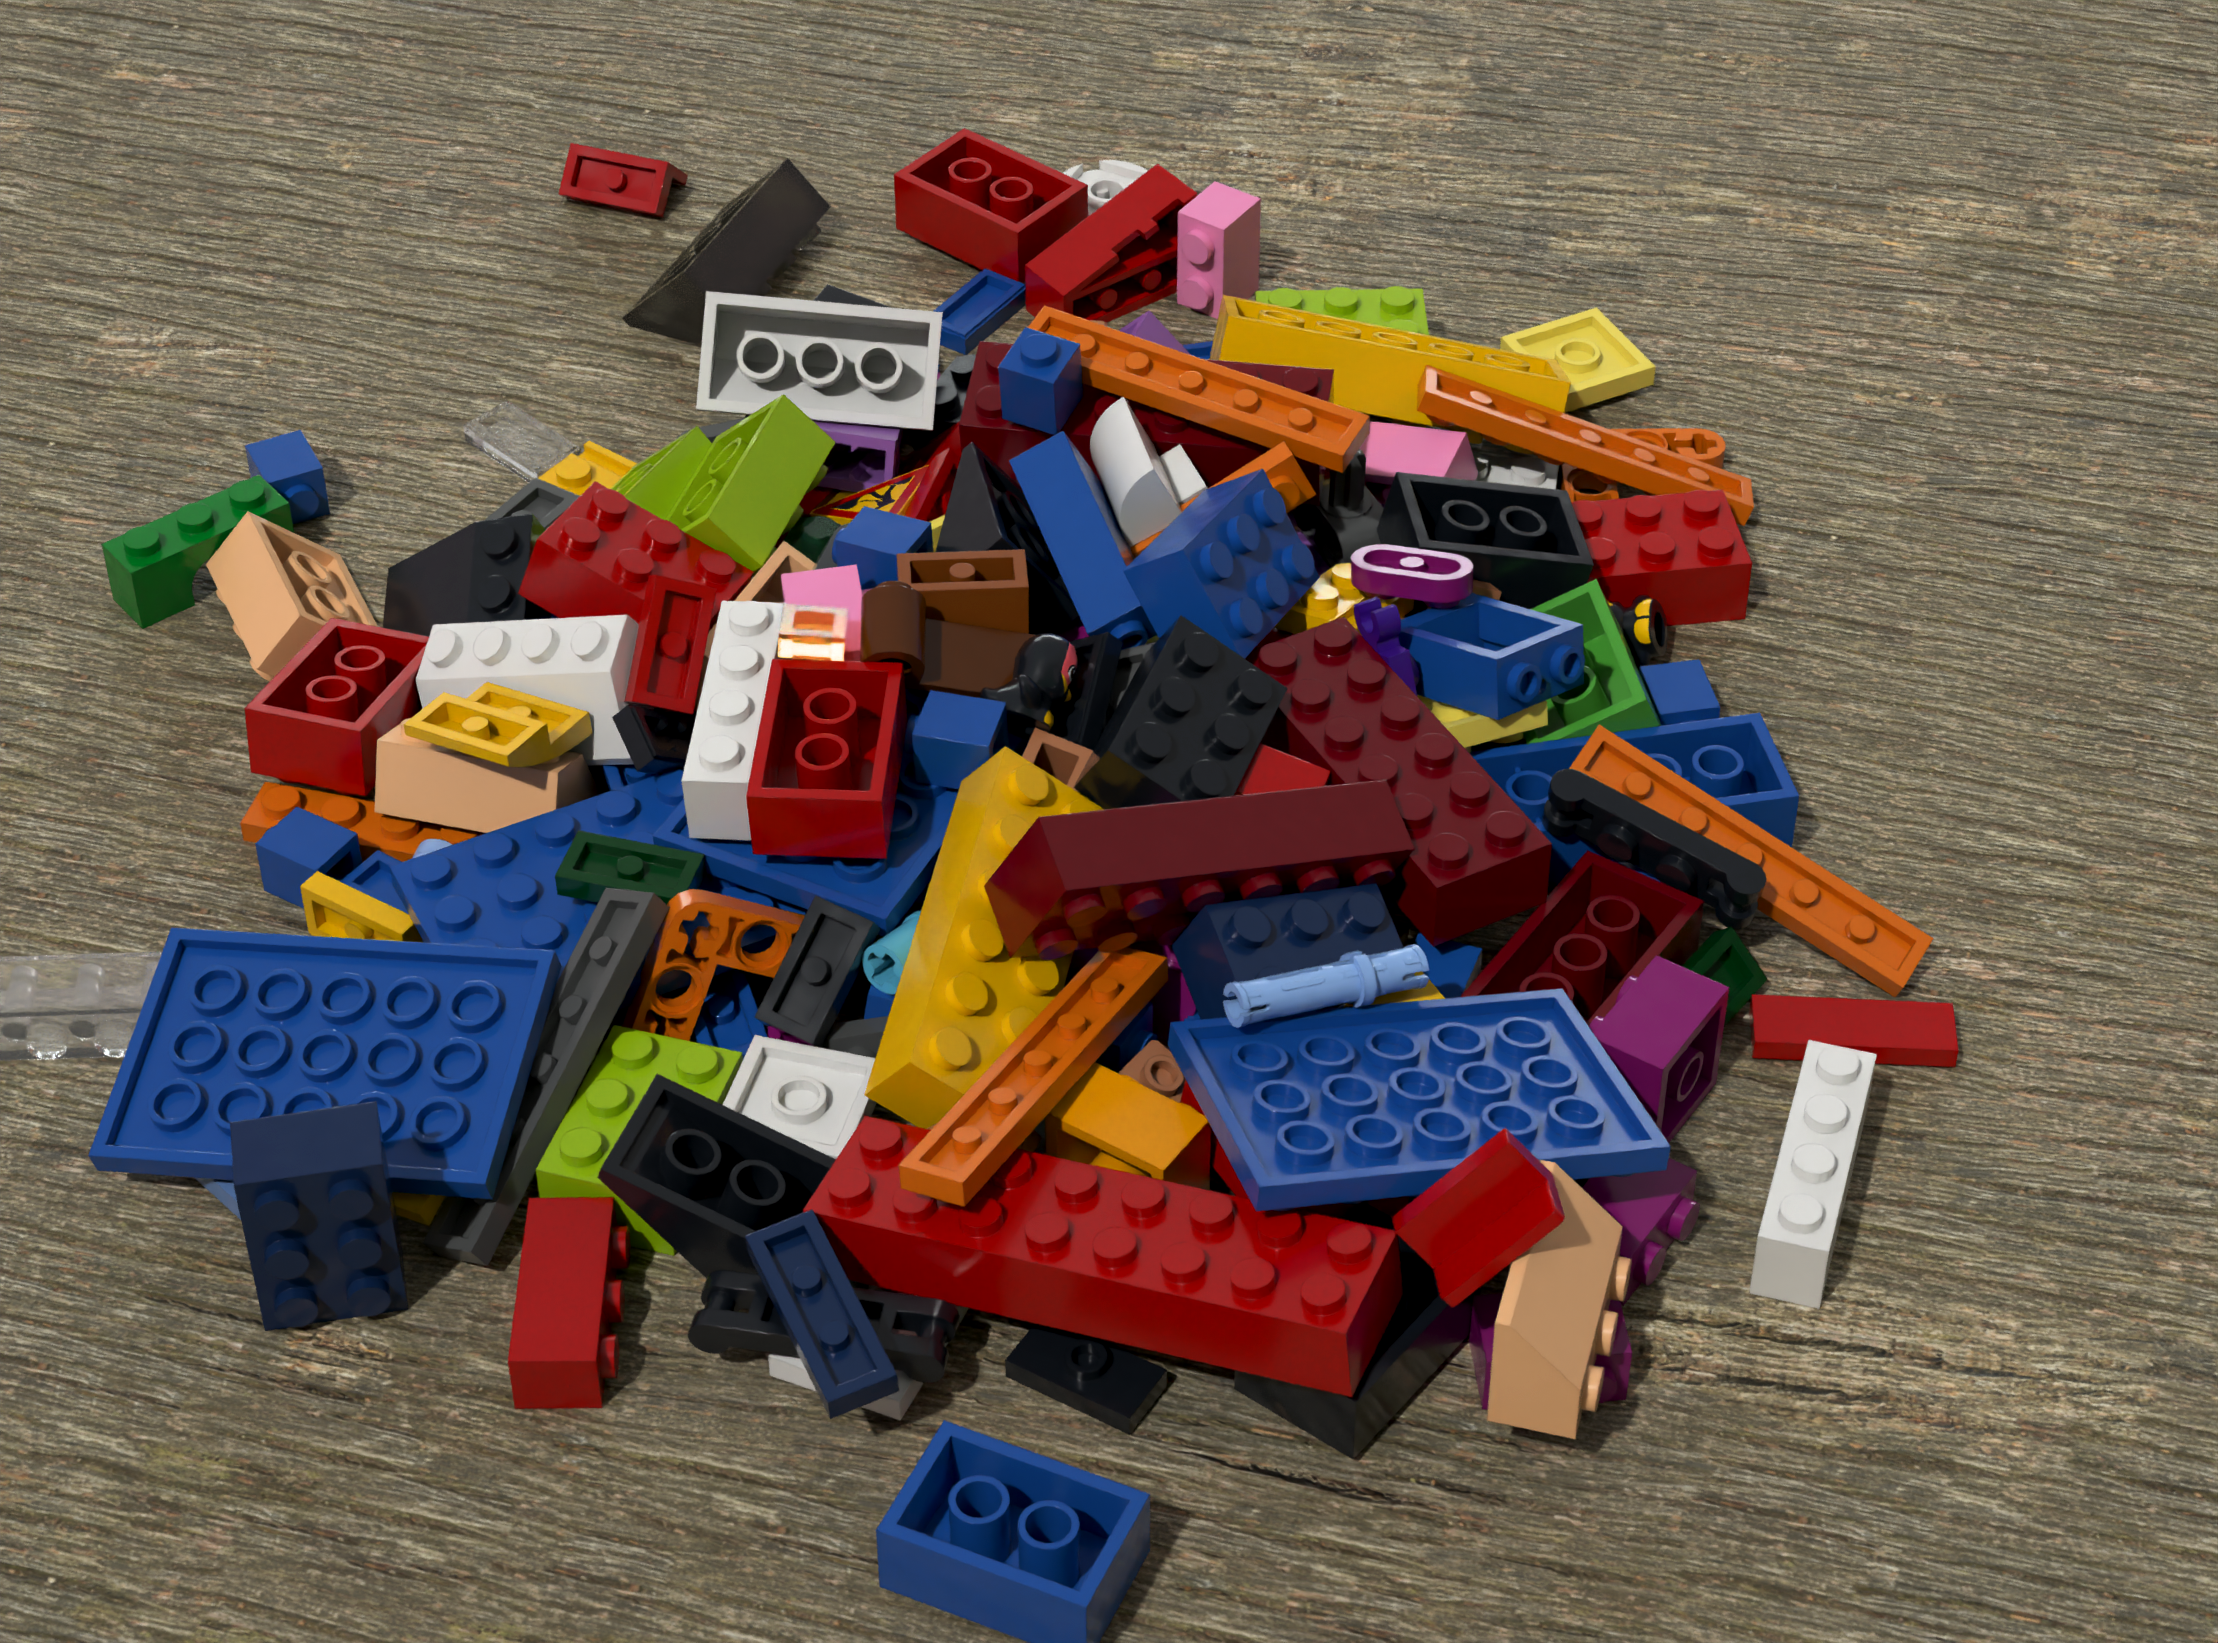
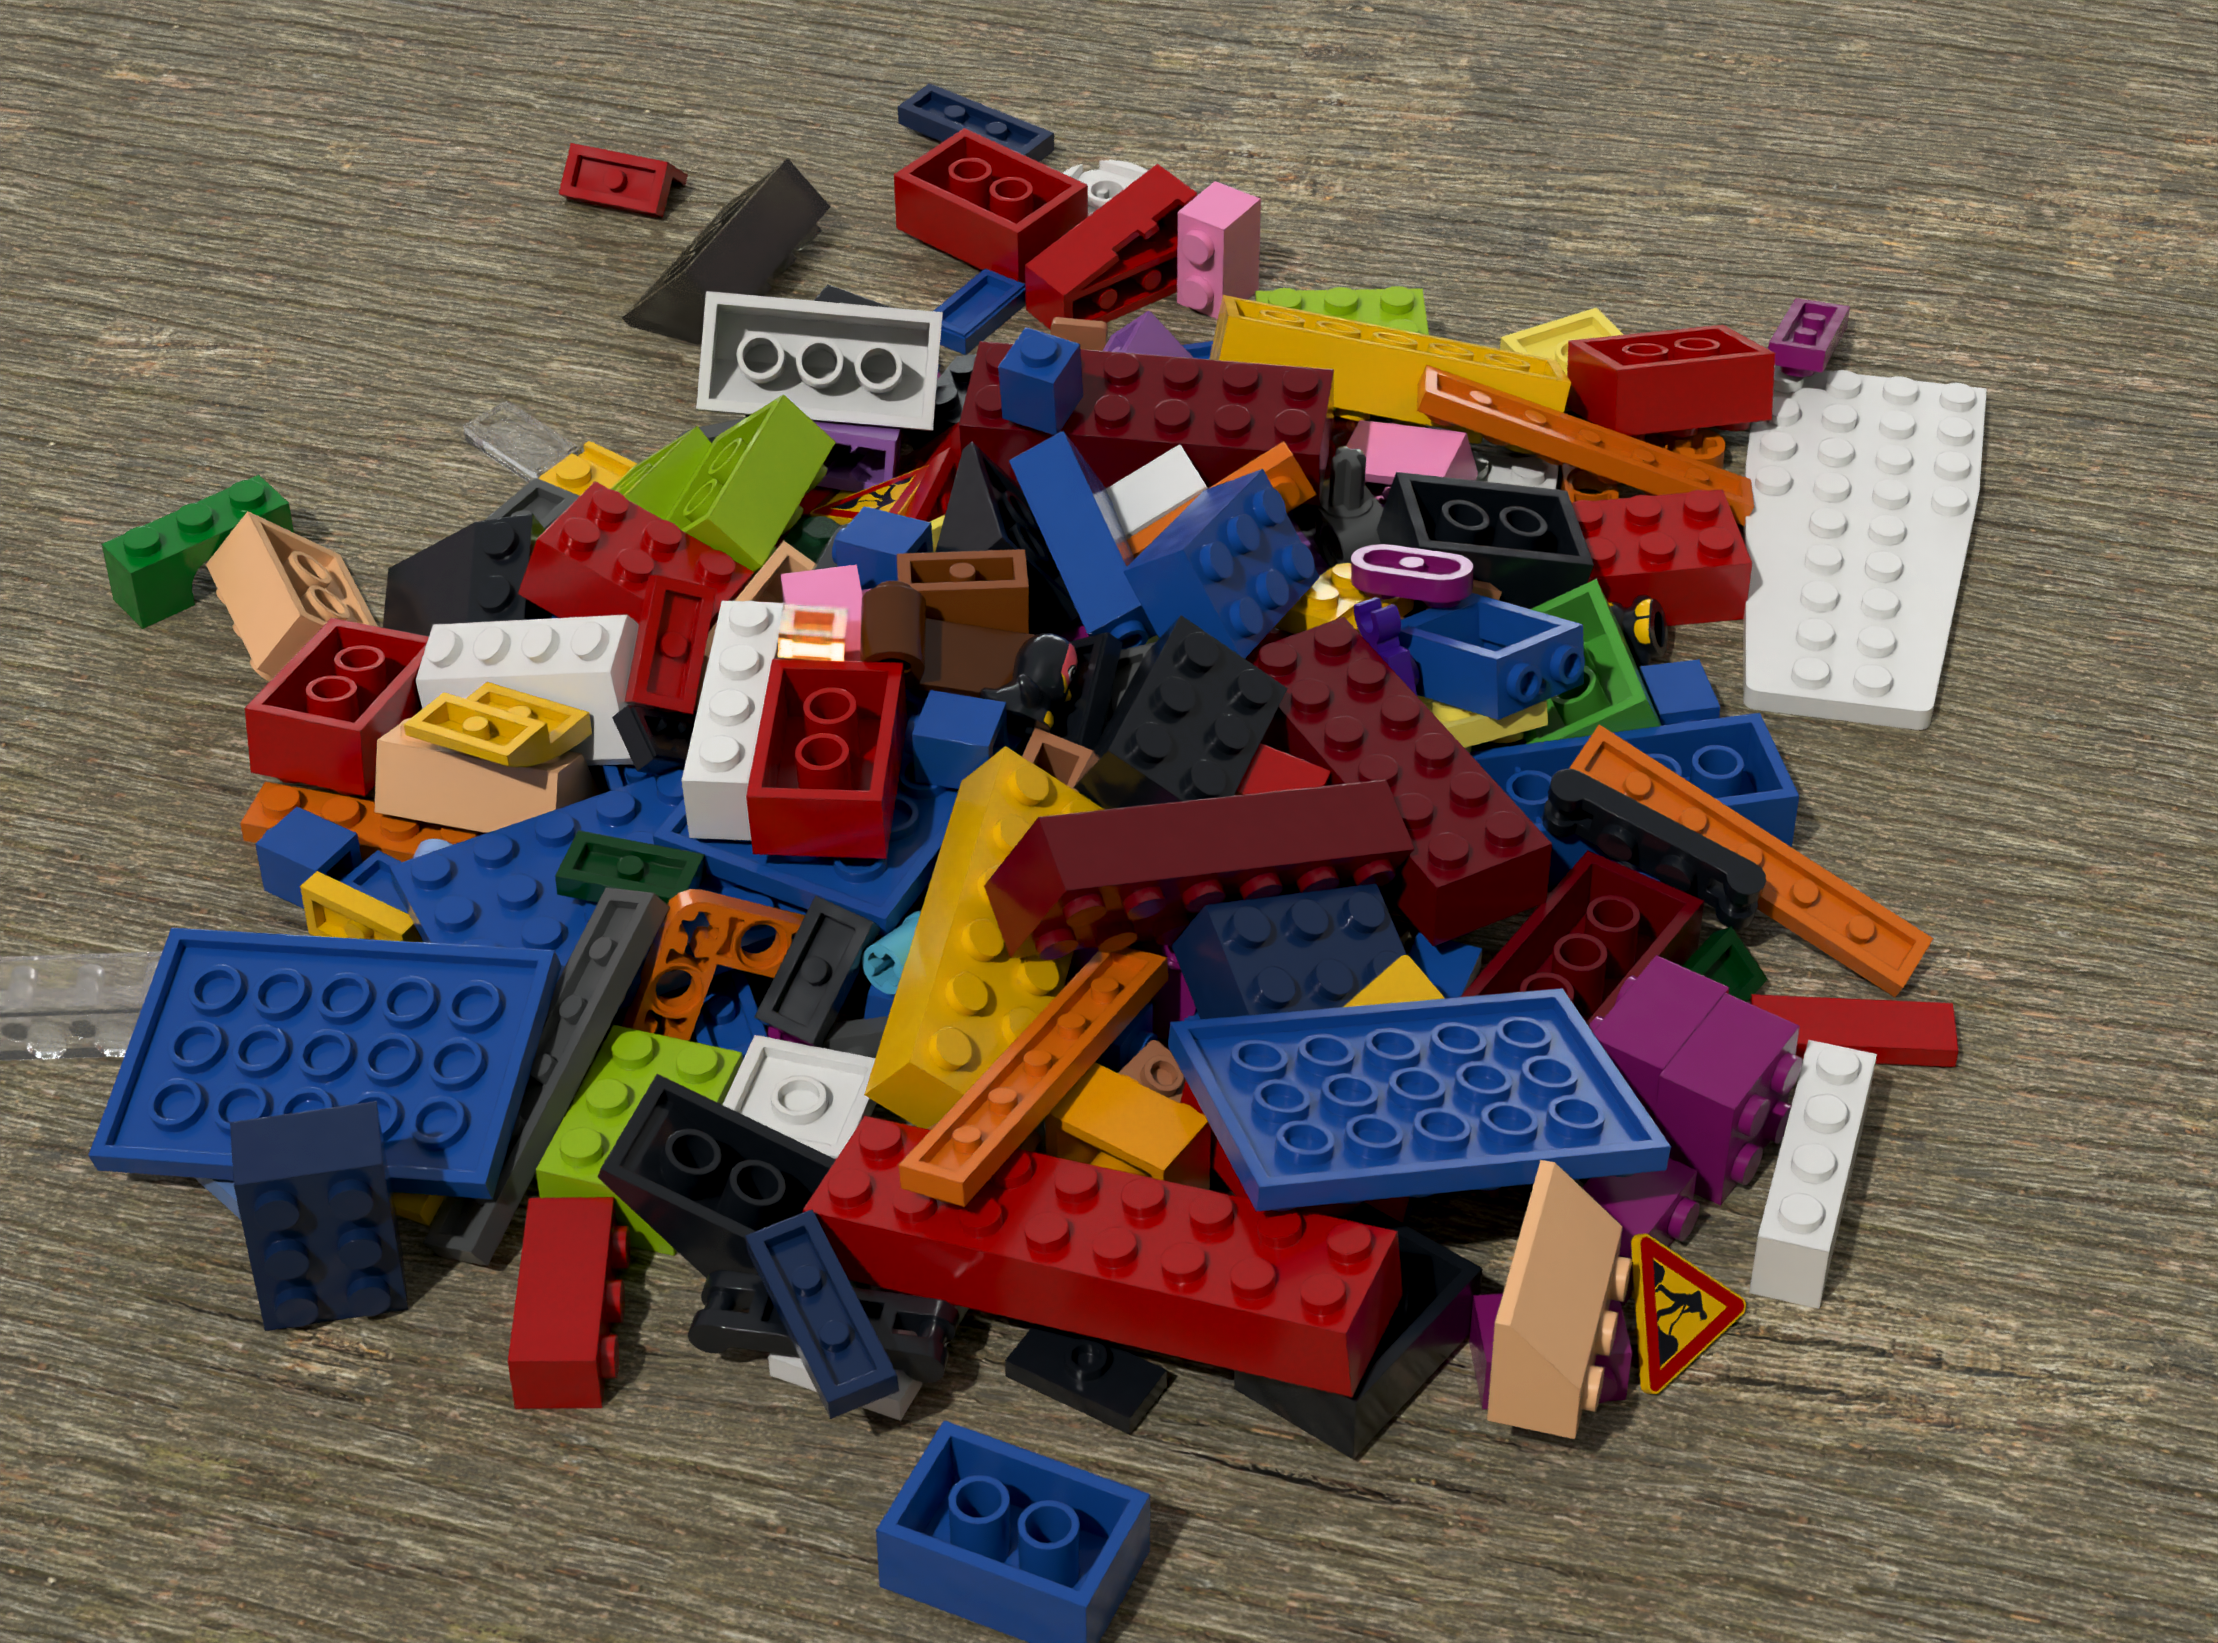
blue brick [245,430,330,524] -> none
orange plate [1028,305,1370,473] -> none
white brick [1090,396,1182,547] -> none
light blue pin [1223,944,1429,1028] -> none
red panel [1392,1128,1565,1307] -> none
none -> dark blue plate [898,83,1054,162]
none -> red brick [1566,325,1775,441]
none -> piece [1631,1234,1746,1394]
none -> magenta brick [1653,993,1802,1206]
none -> white wing [1743,366,1987,730]
none -> magenta plate [1768,298,1850,377]

